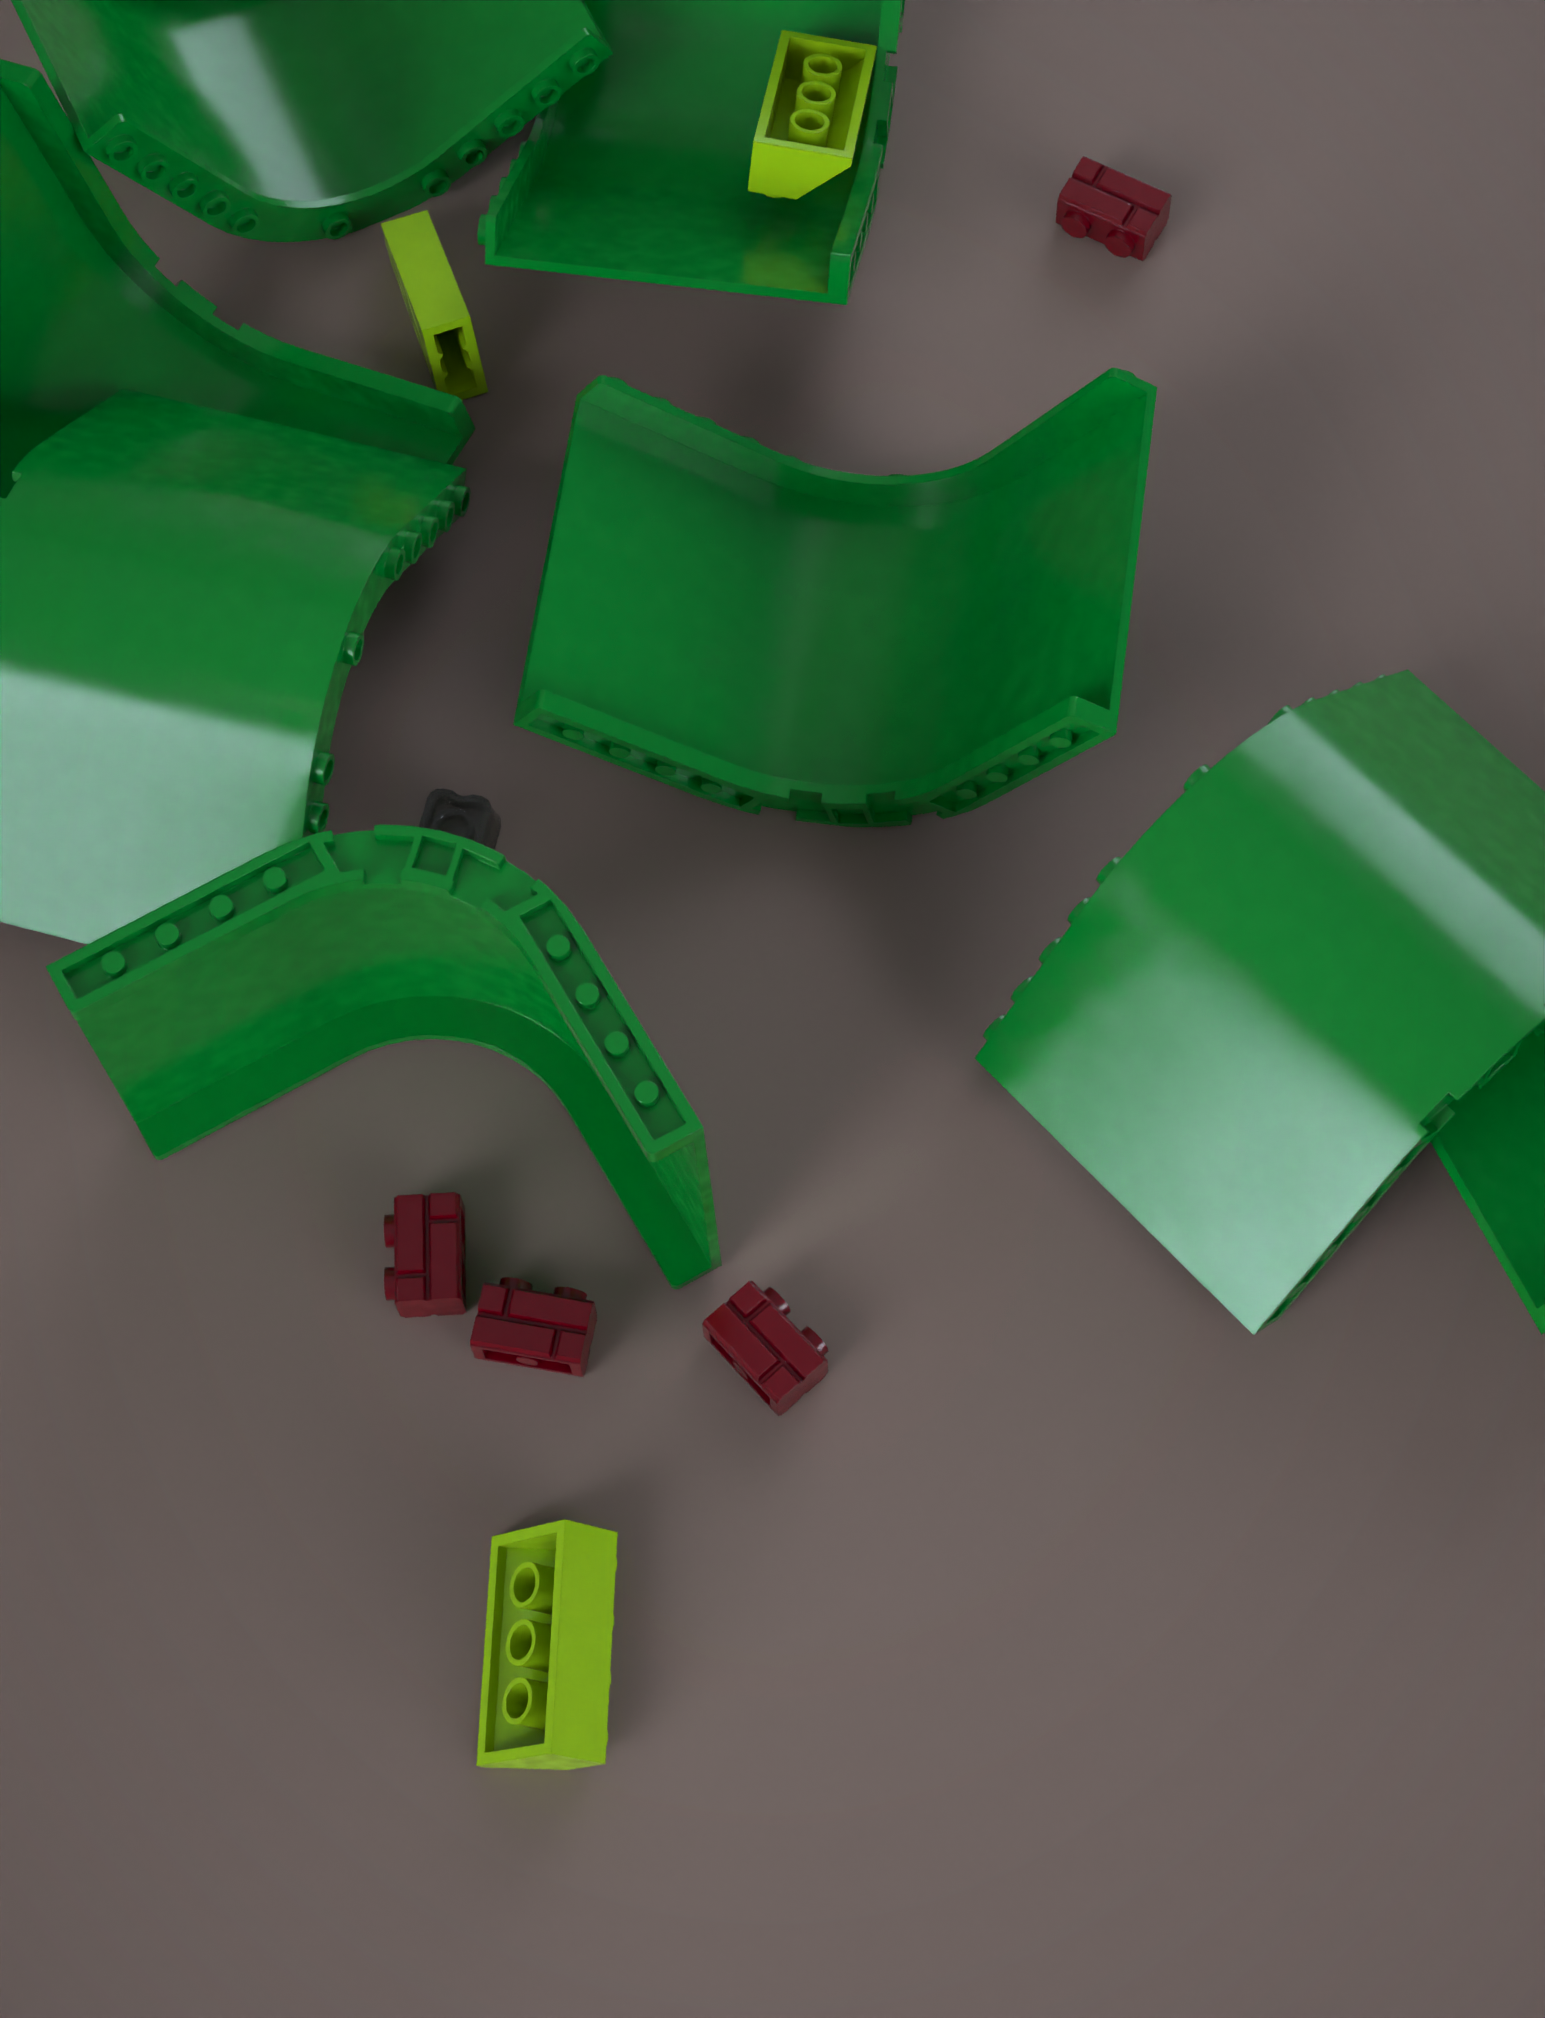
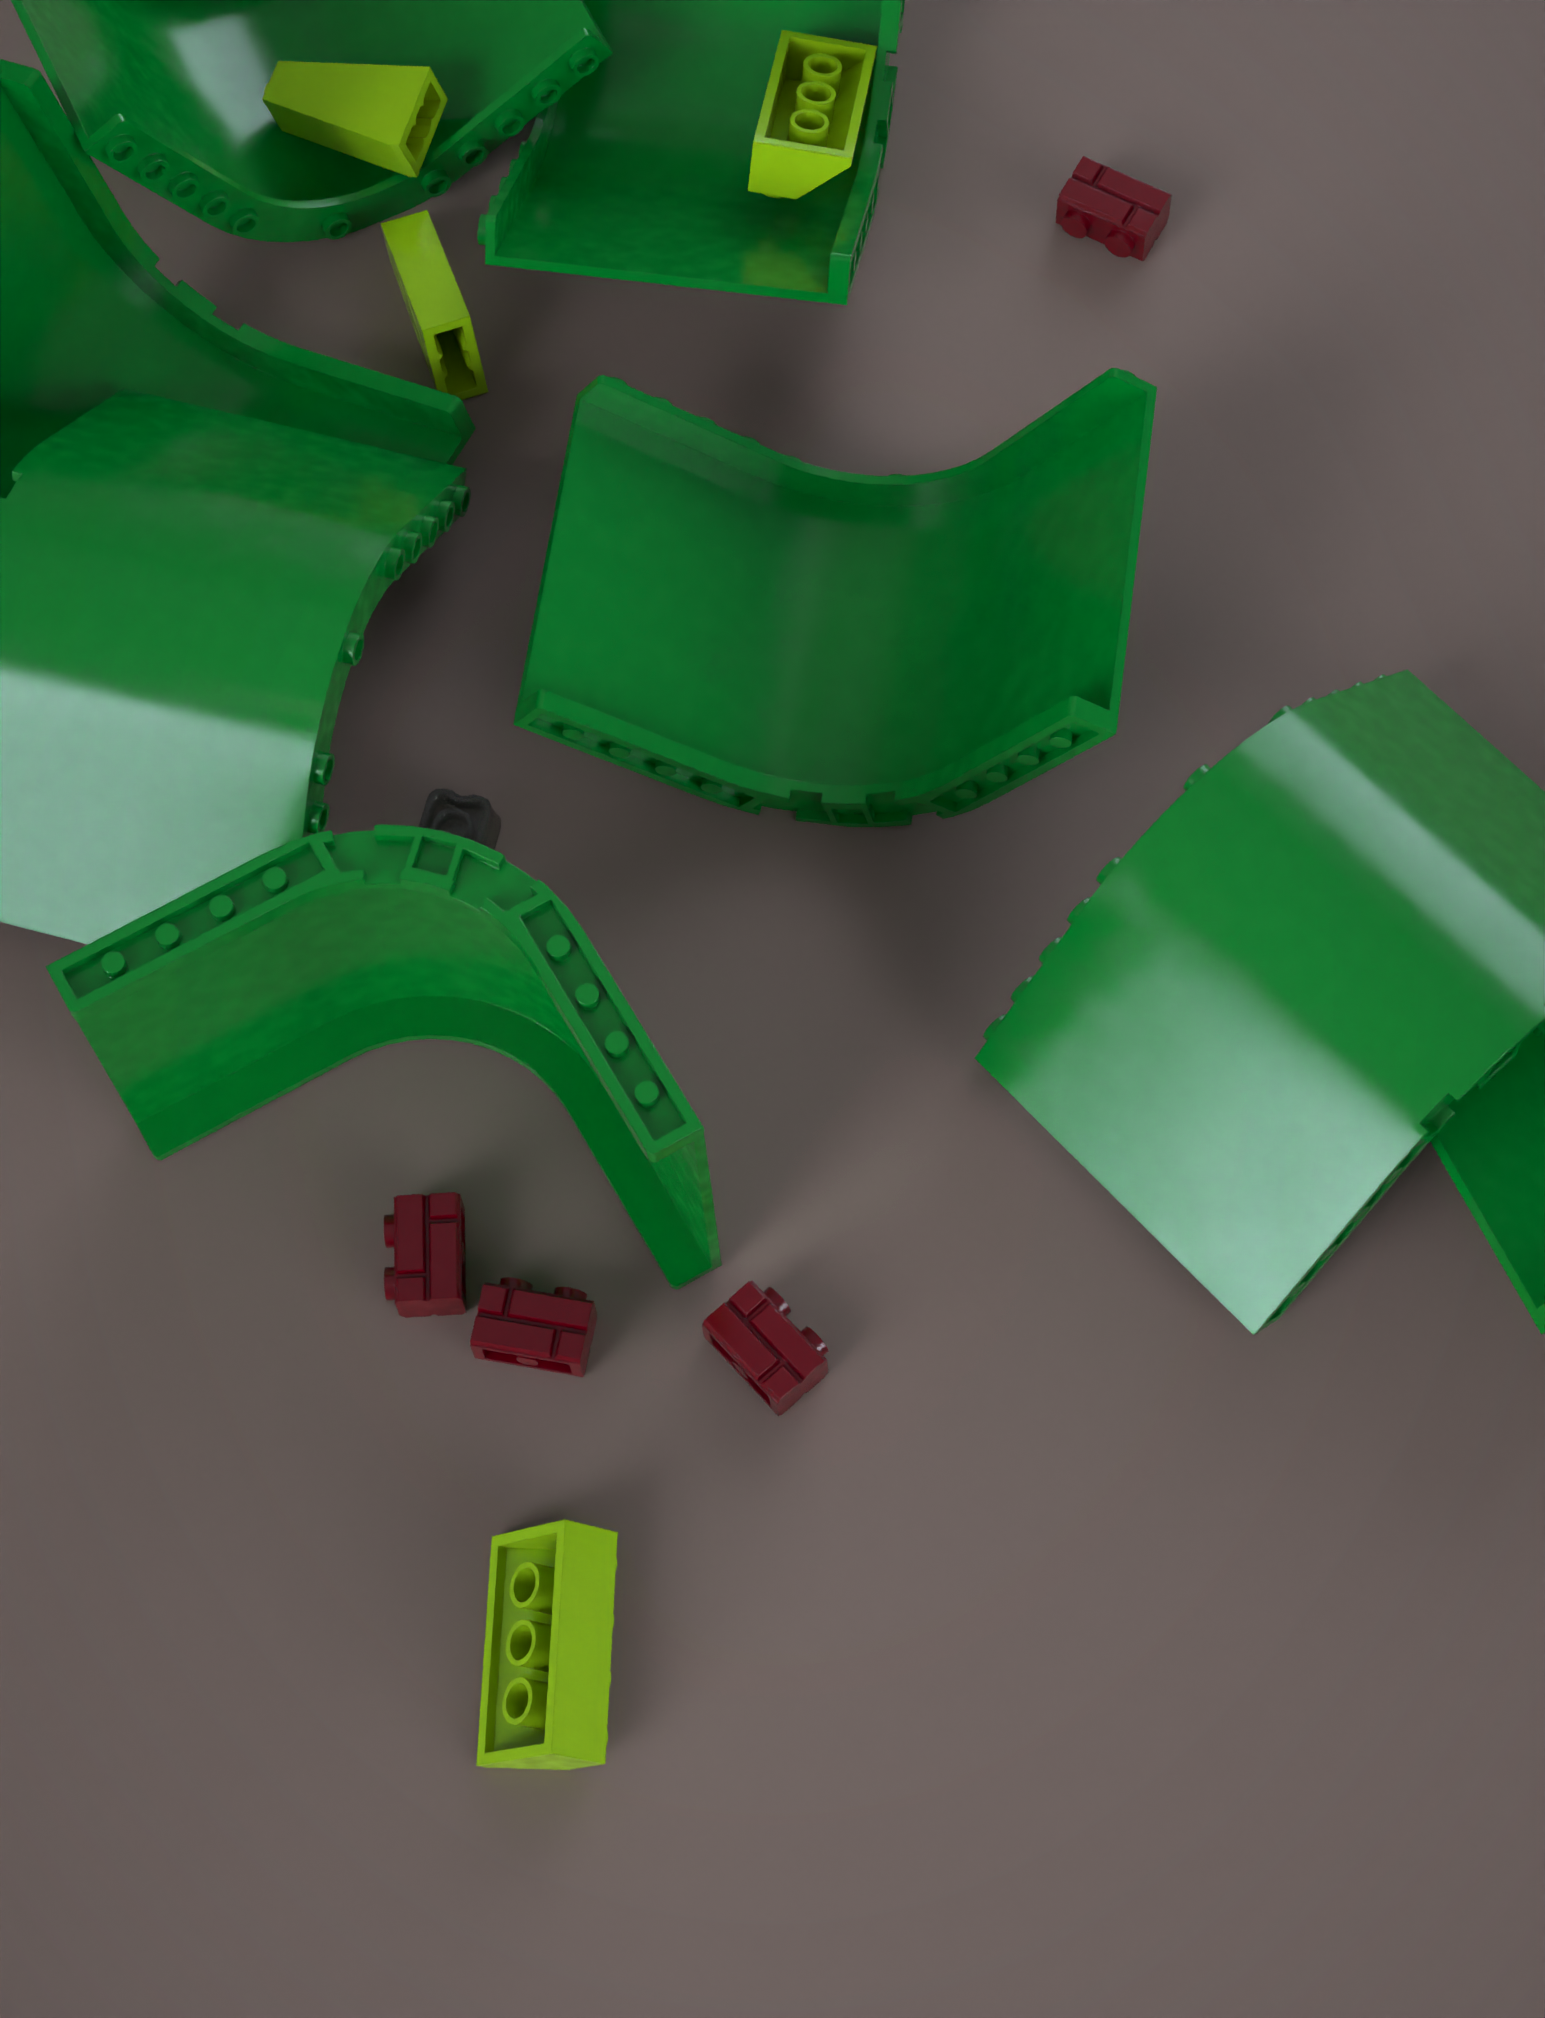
none -> lime slope [262,61,448,177]

